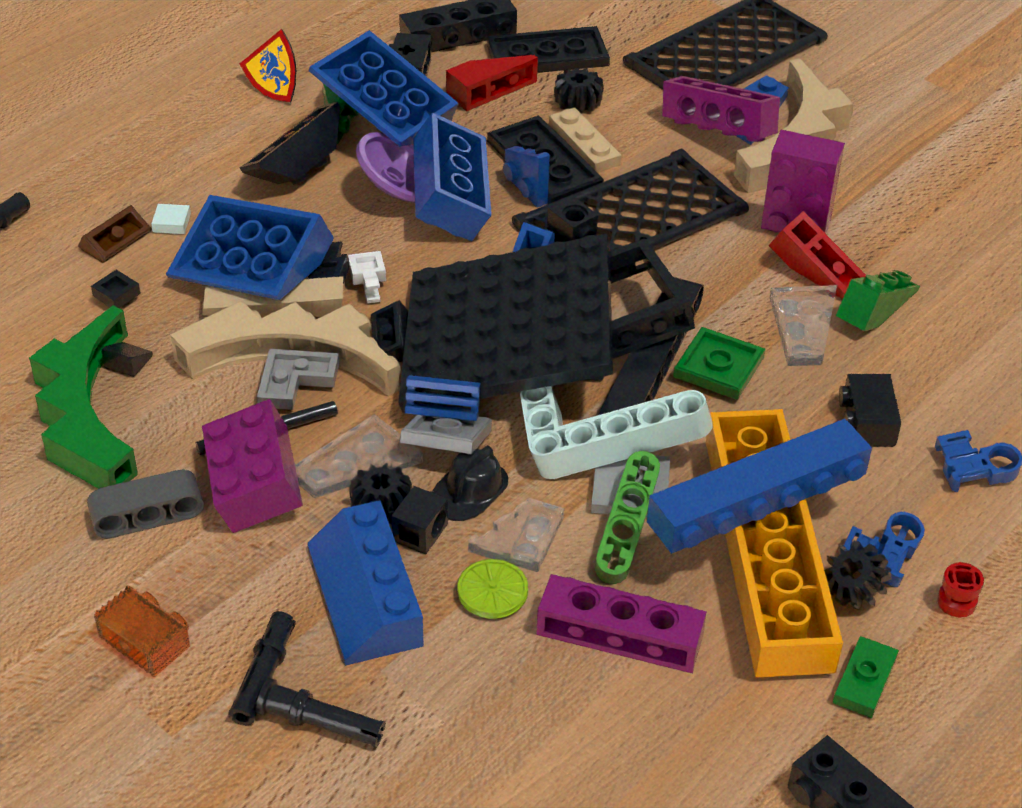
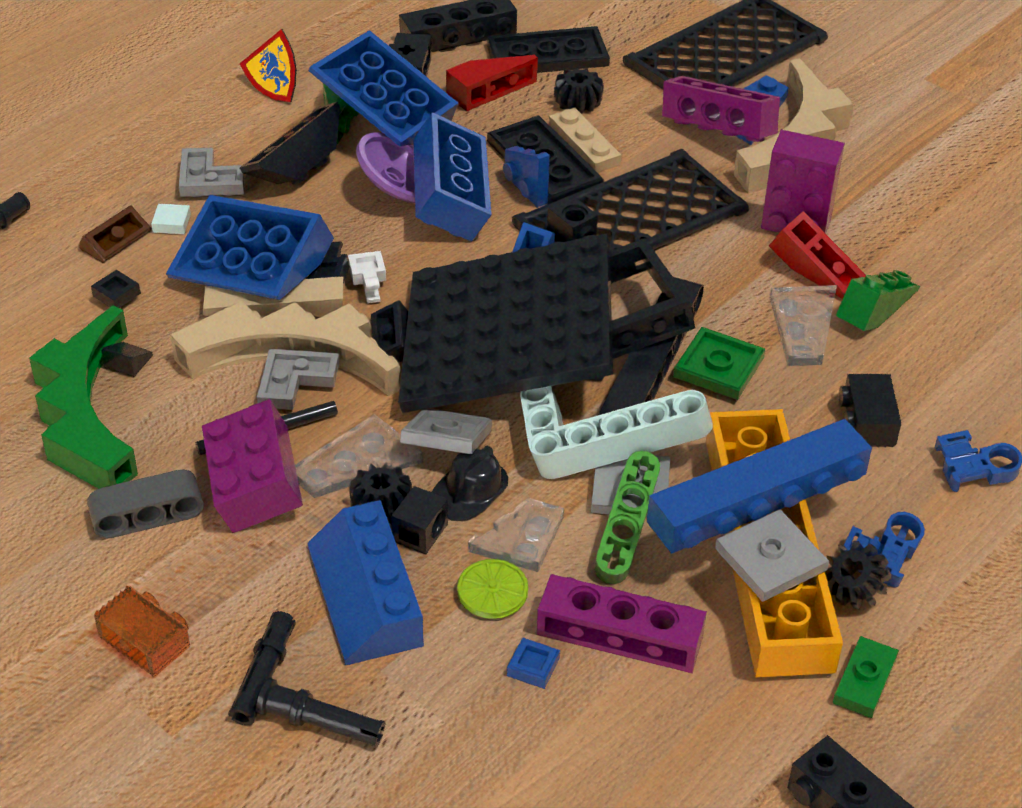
blue tile [405,375,480,421] -> none
red wheel [937,562,984,618] -> none
none -> light grey plate [179,148,245,197]
none -> blue tile [507,638,560,689]
none -> light grey plate [715,509,829,602]

